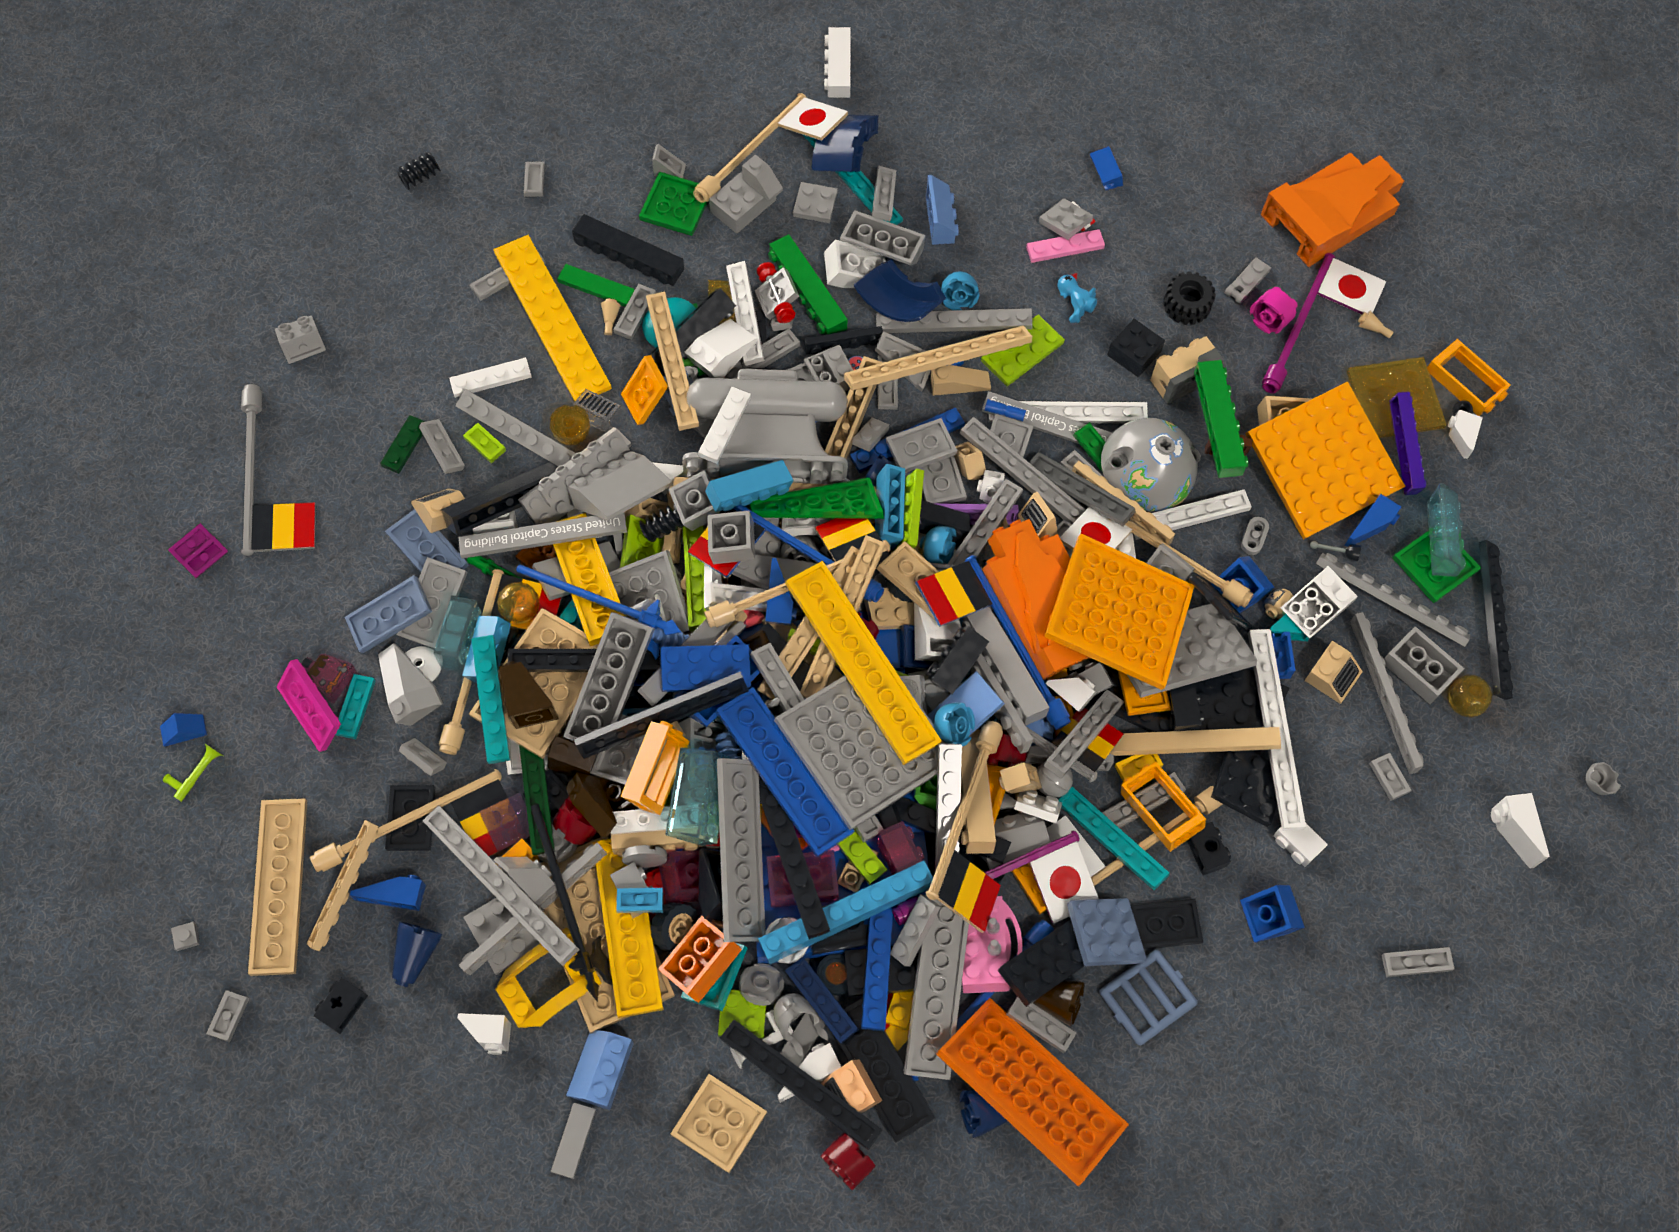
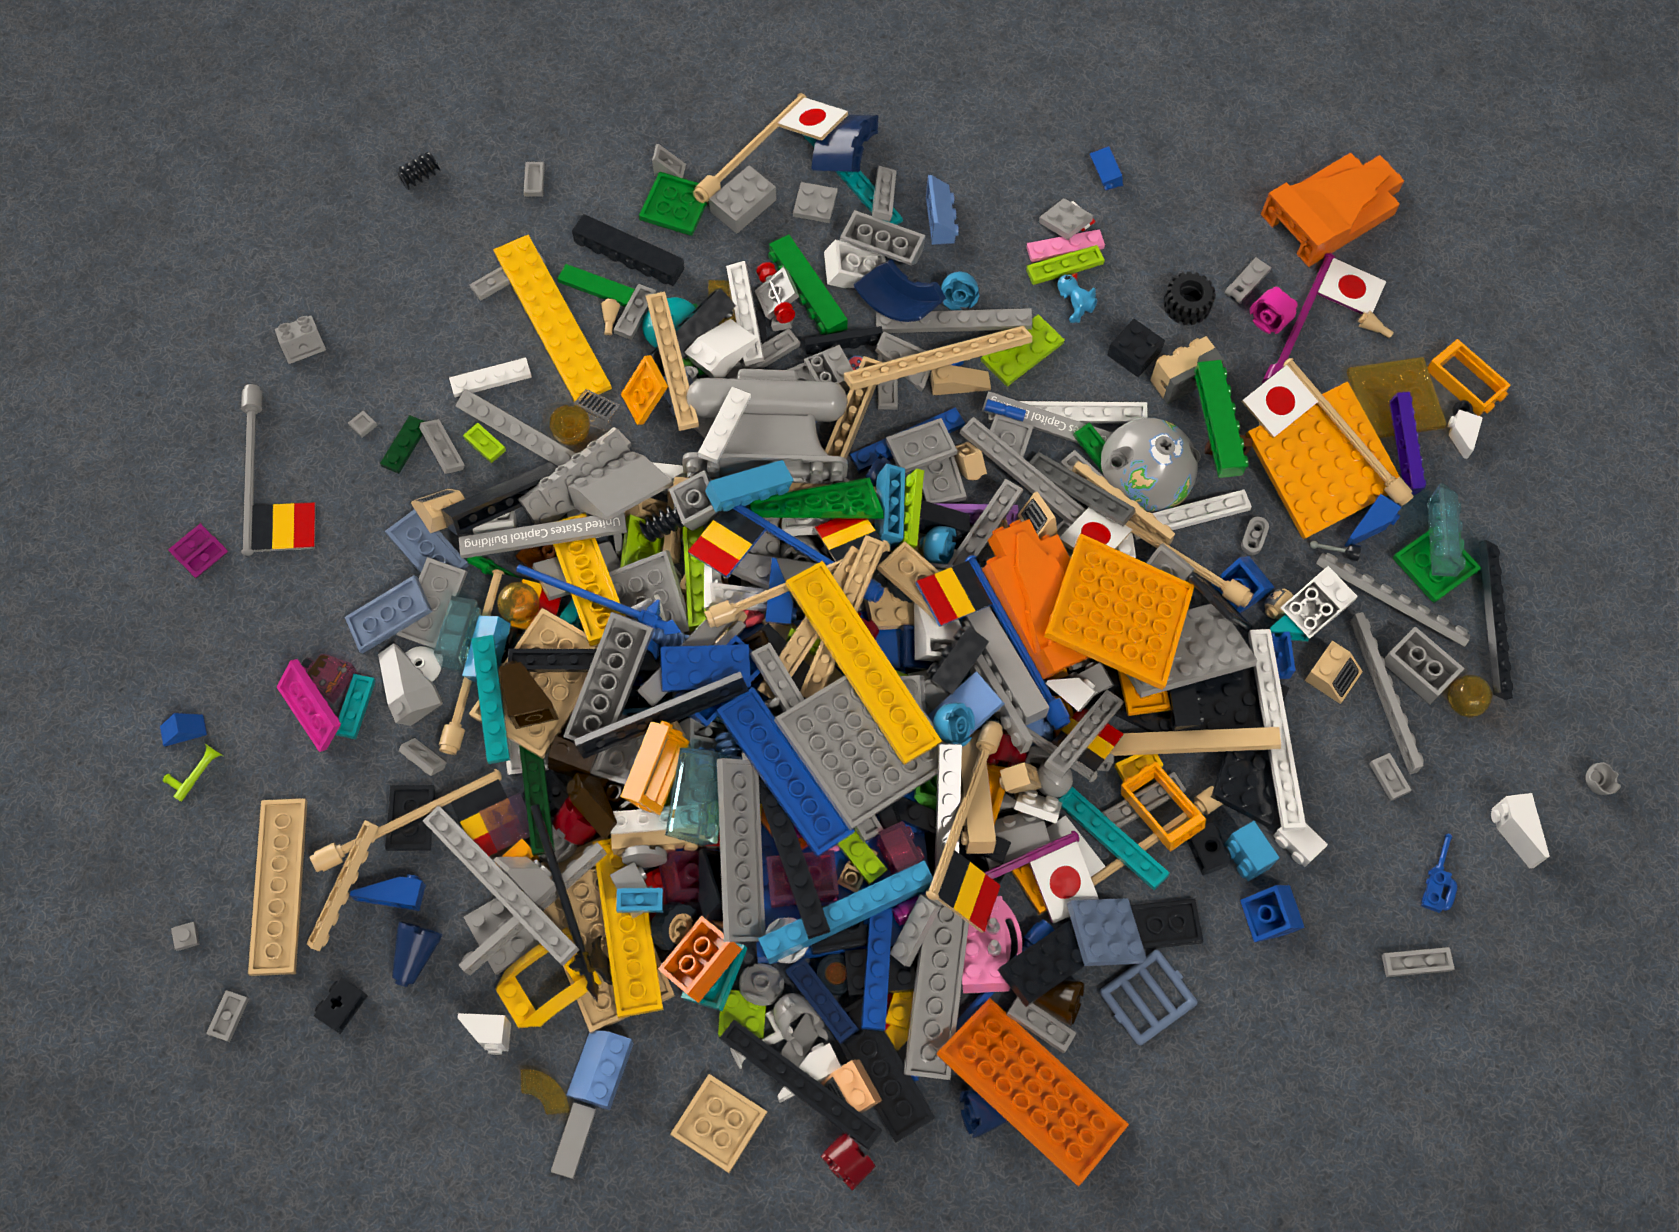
light grey brick [708,511,755,564] -> none
light grey slope [742,155,783,201] -> none
white brick [824,27,850,98] -> none
light grey plate [852,418,889,452] -> none
white brick [977,470,1005,503] -> none
none -> light grey tile [348,411,377,438]
none -> clear yellow tile [521,1069,570,1115]
none -> lime plate [1026,245,1105,285]
none -> dark azure brick [1224,821,1279,882]
none -> flag [1242,358,1414,507]
none -> blue piece [1421,834,1457,913]

